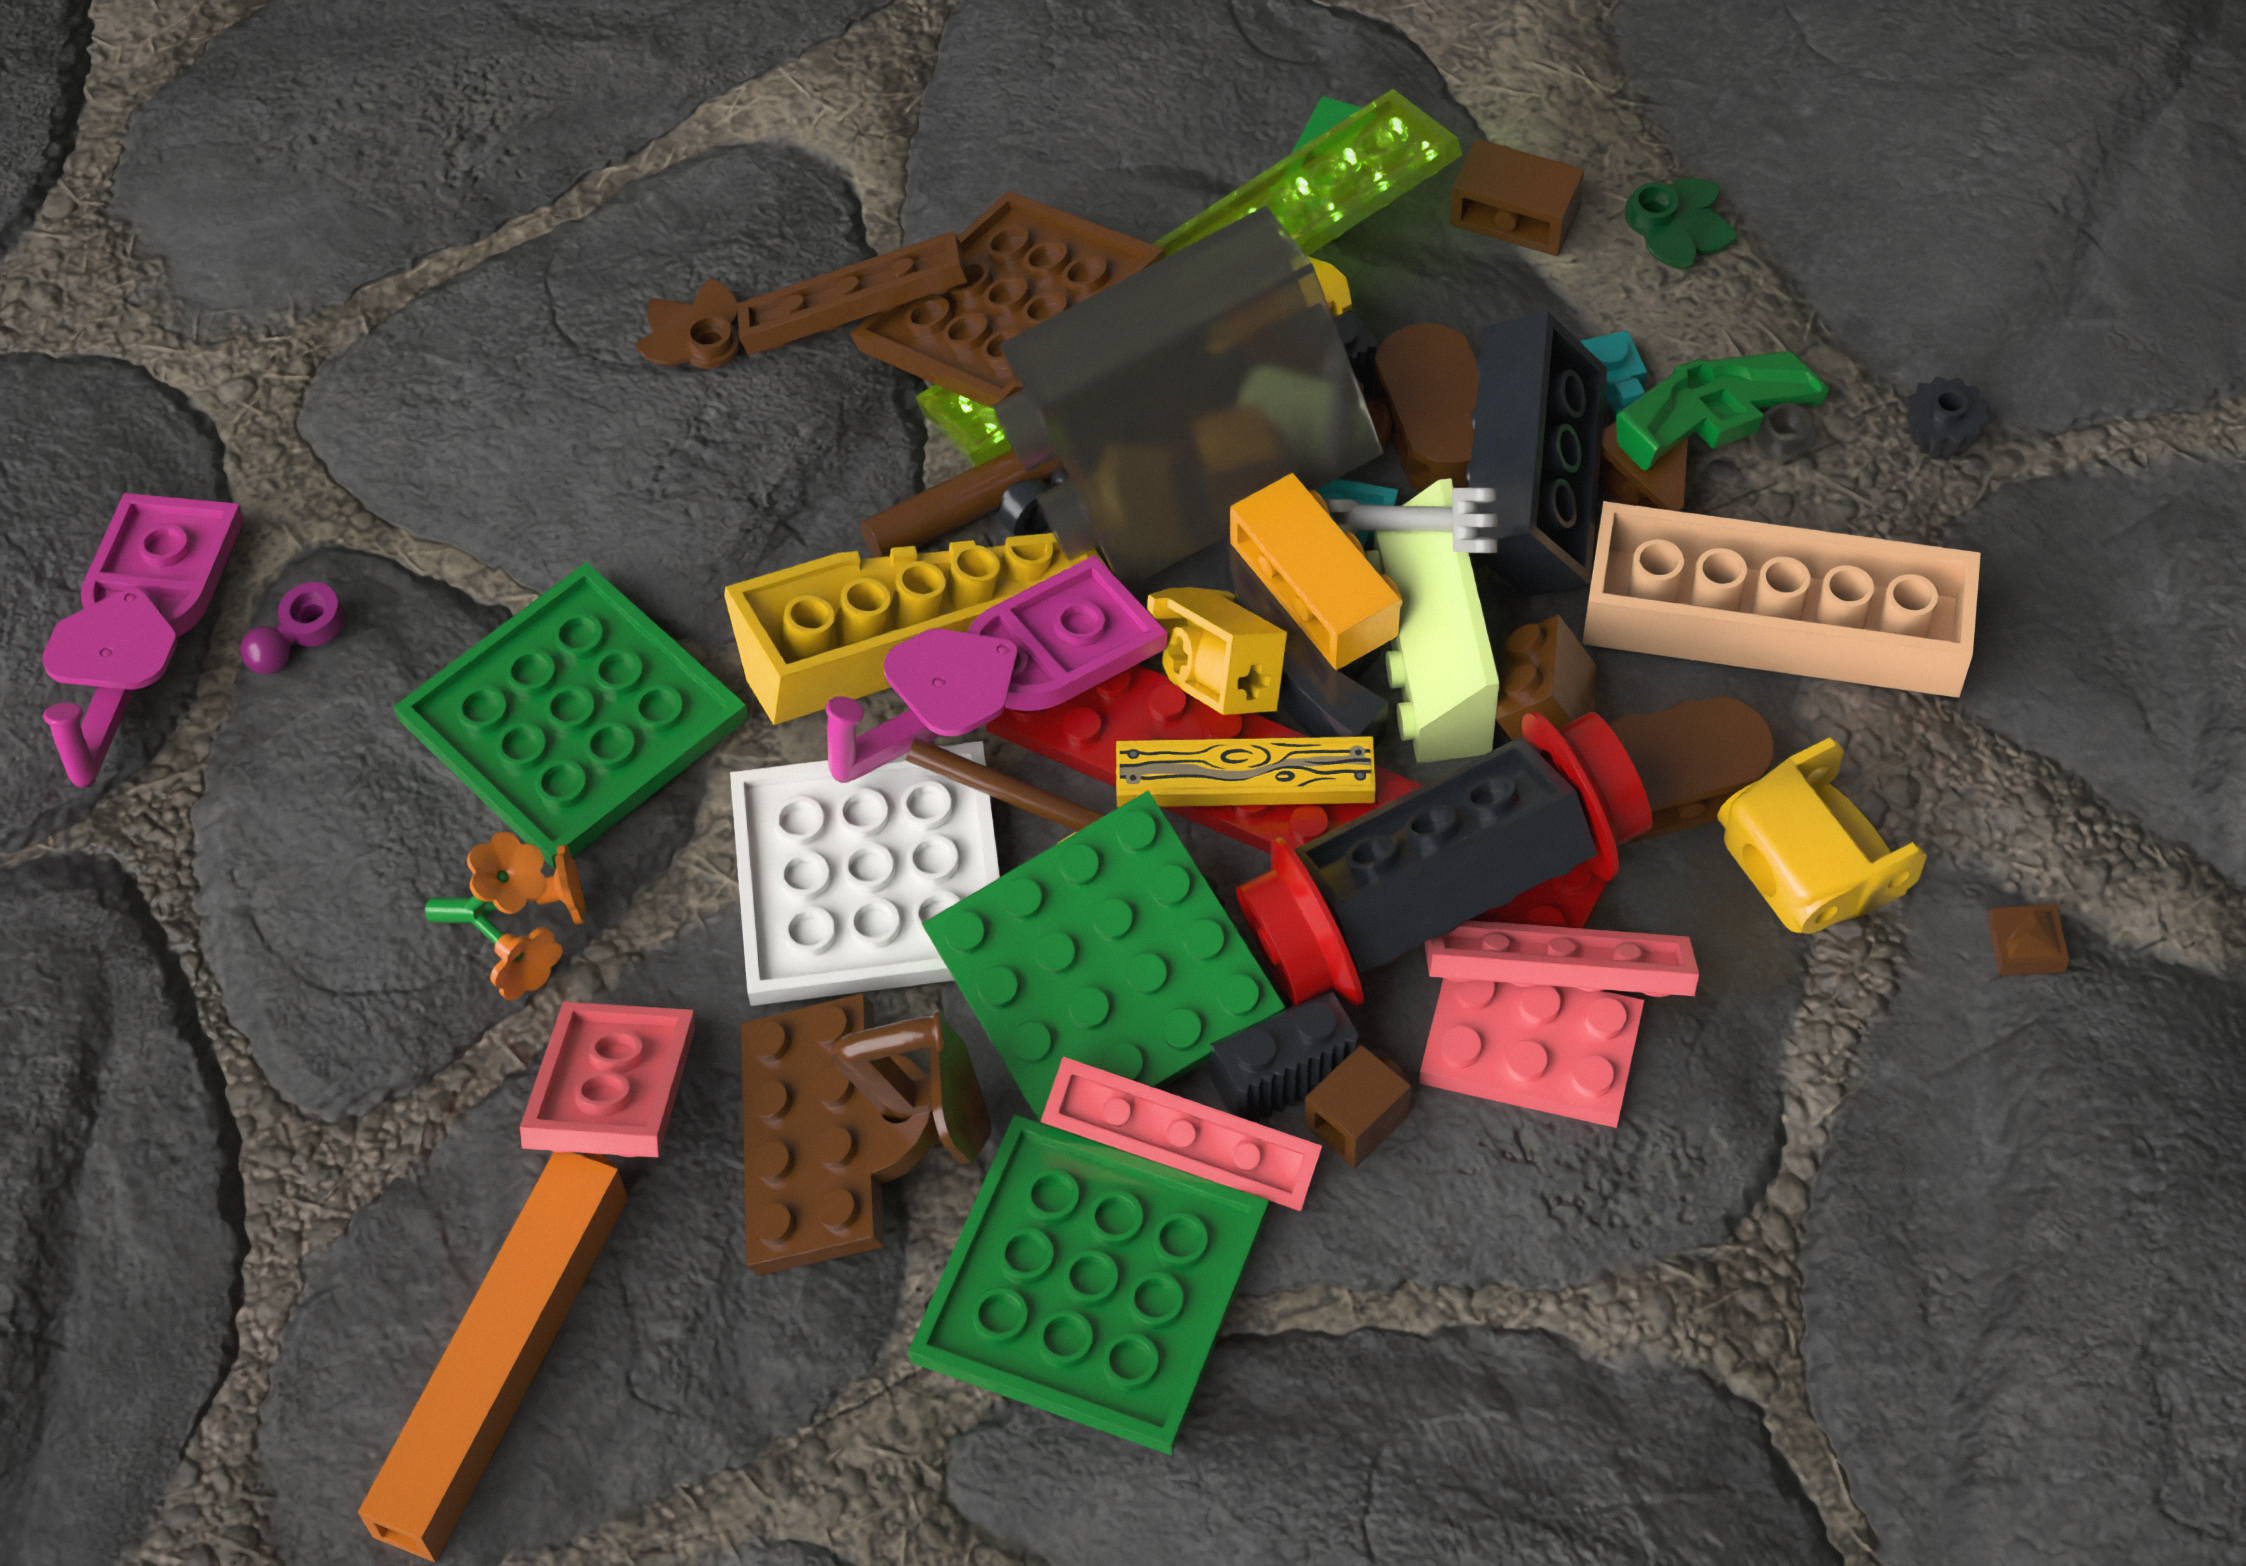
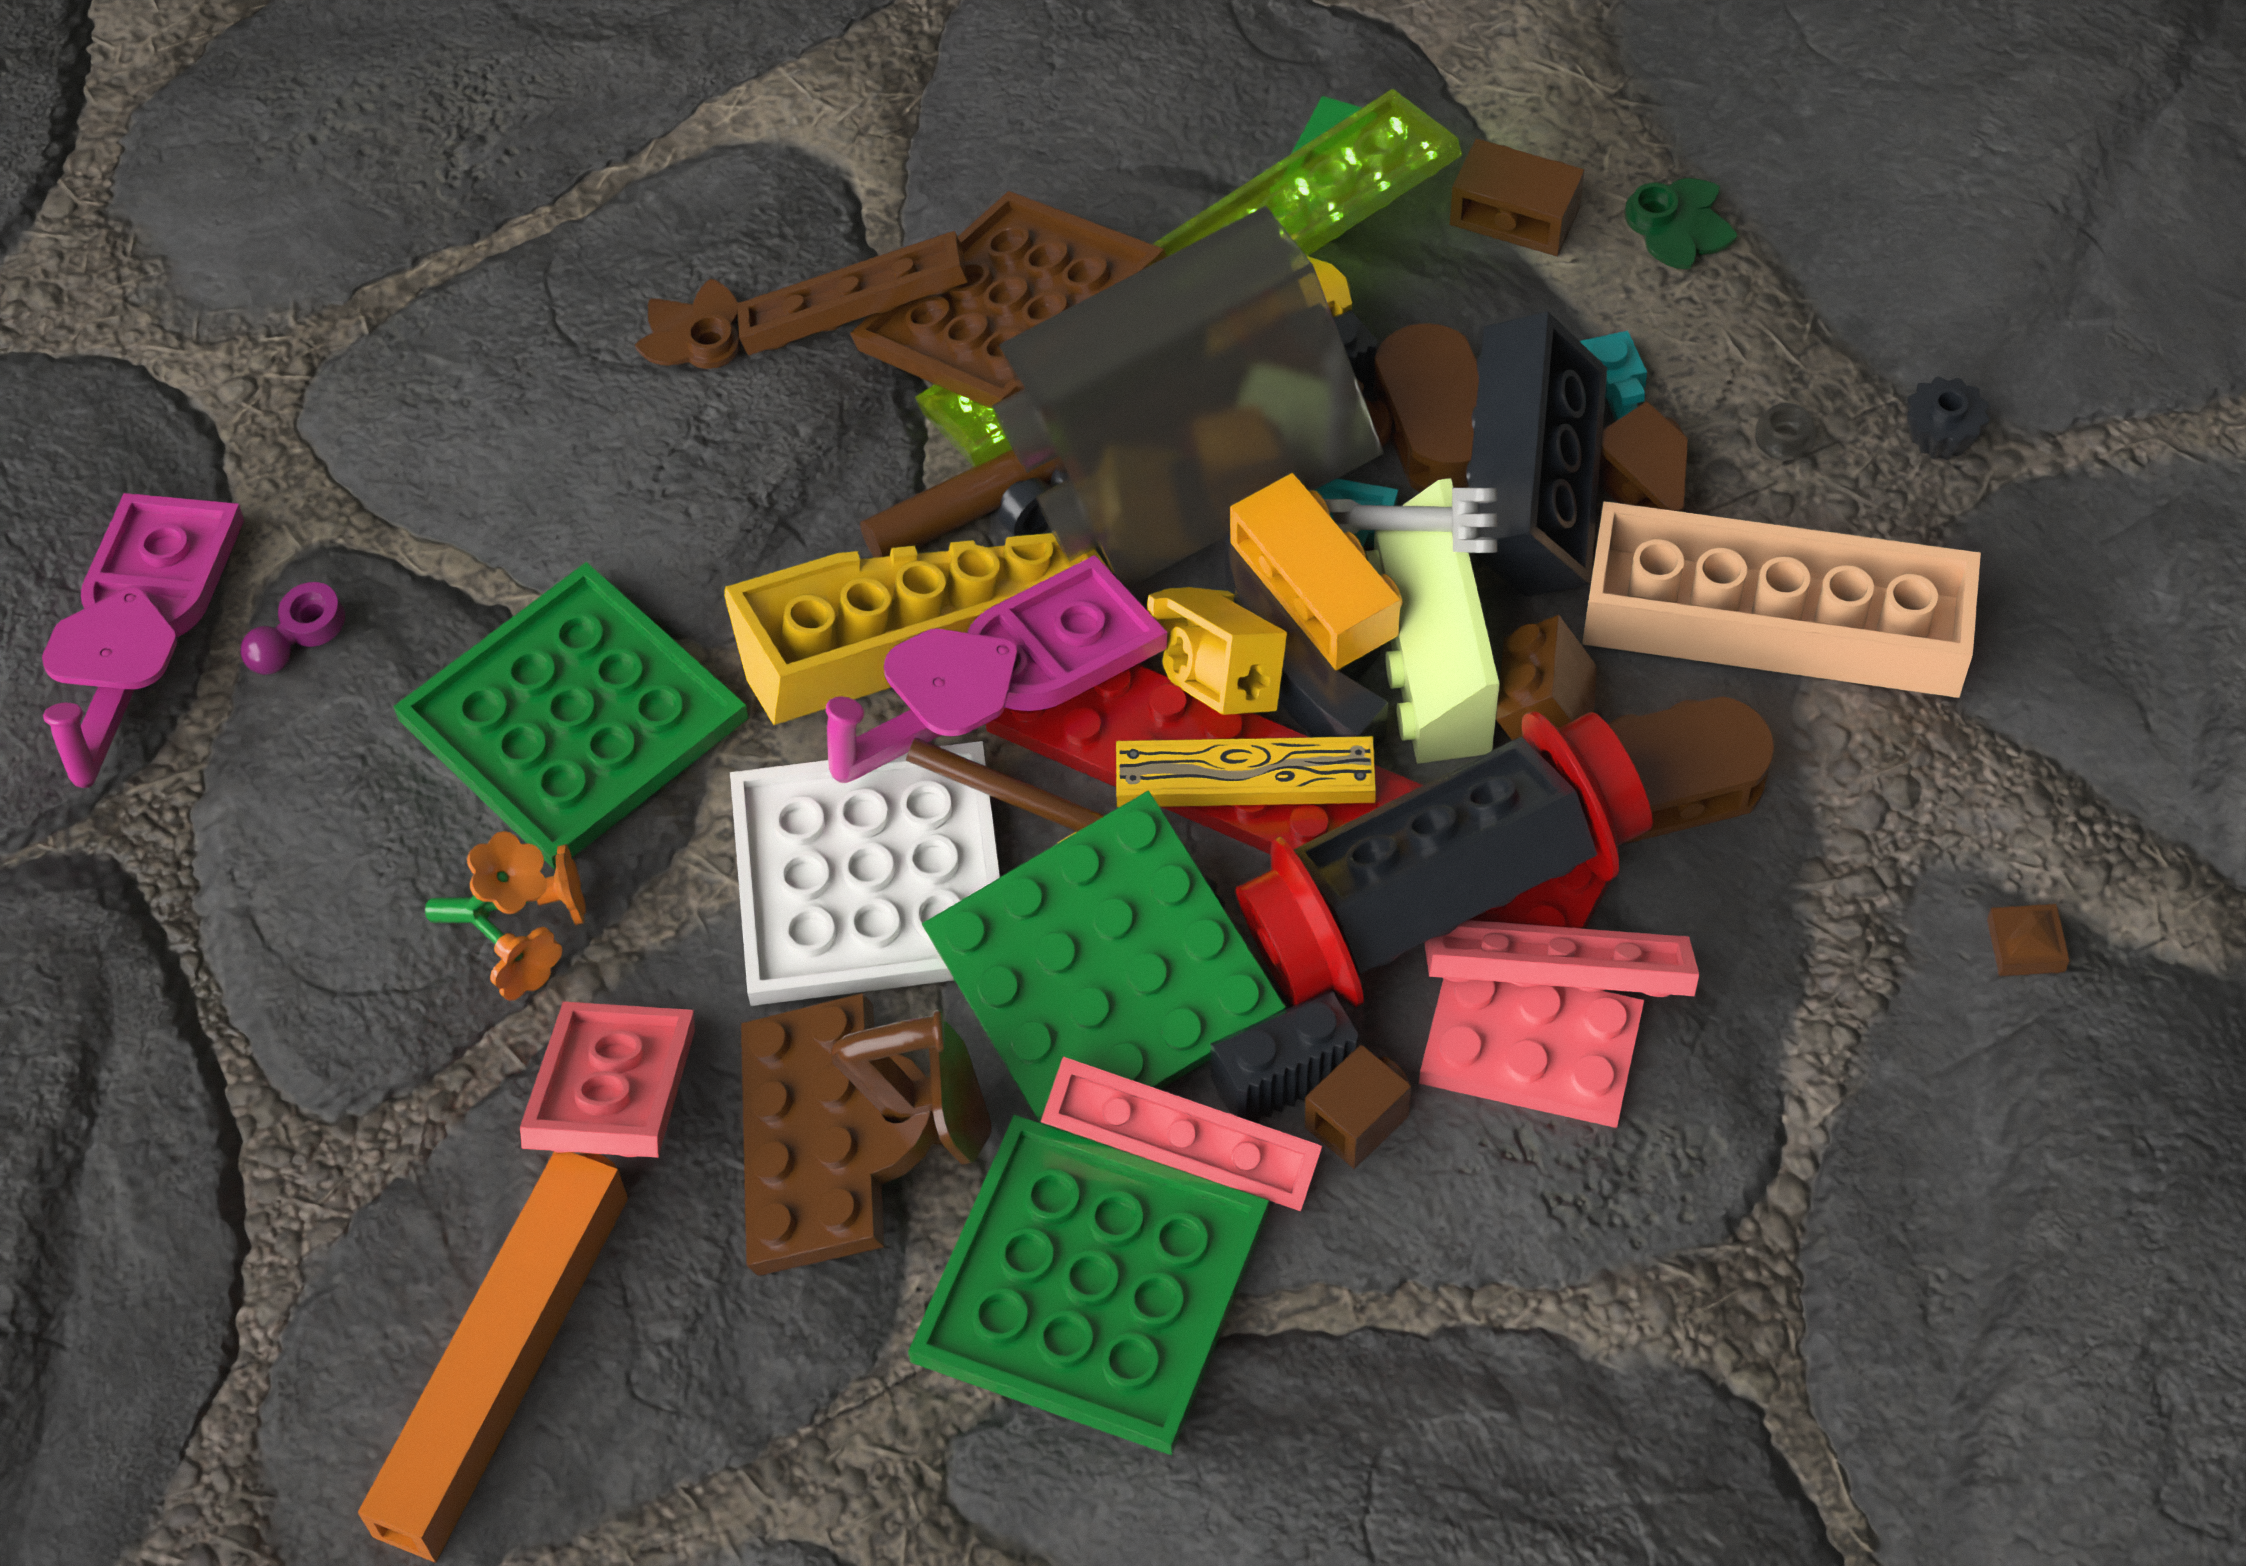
green plate [1616,351,1829,471] -> none
yellow piece [1717,737,1927,934] -> none

